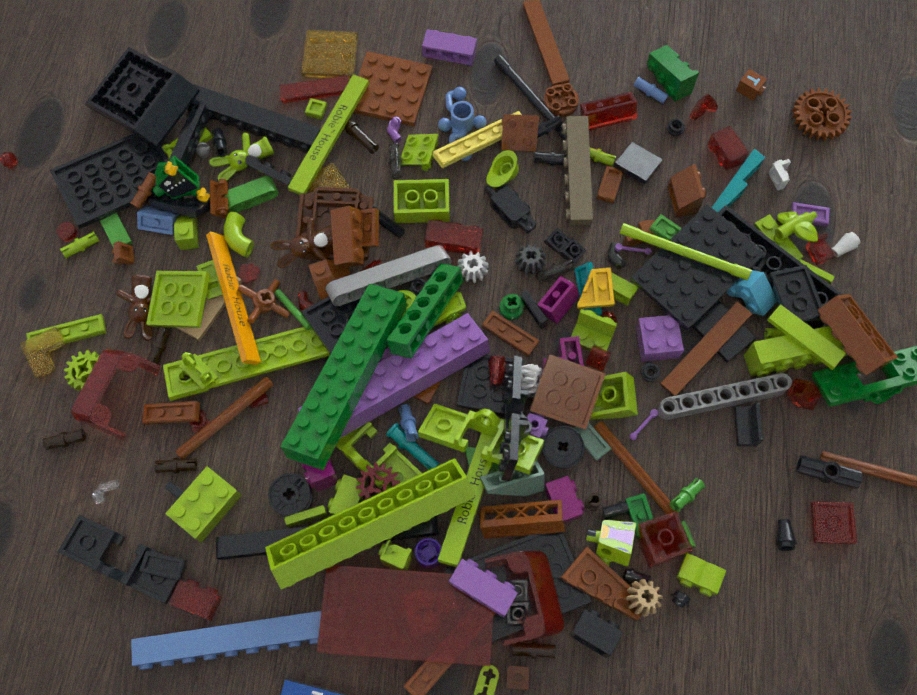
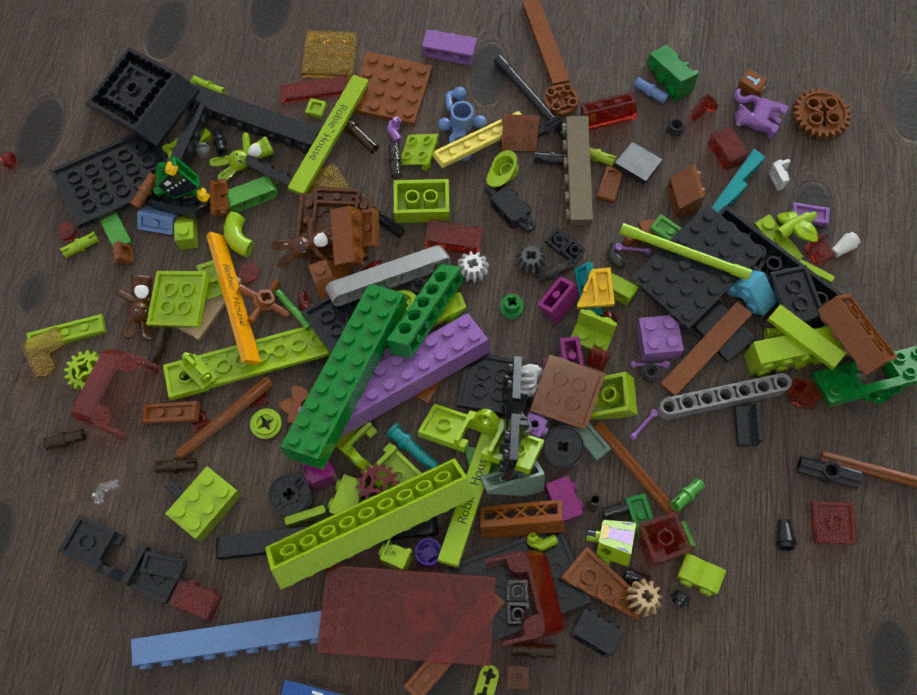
medium blue pin [398,404,419,442] -> none
medium lavender brick [449,559,518,618] -> none
dark orange tile [482,310,540,357] -> none
clear red cone [488,355,507,385] -> none
black tile [521,290,547,329] -> none
none -> lime pin [190,76,226,95]
none -> lime gear [250,409,282,440]
none -> dark orange plate [279,386,309,423]
none -> lime arm [527,532,558,551]
none -> medium lavender hinge [630,361,670,369]
none -> medium lavender animal [733,88,788,140]

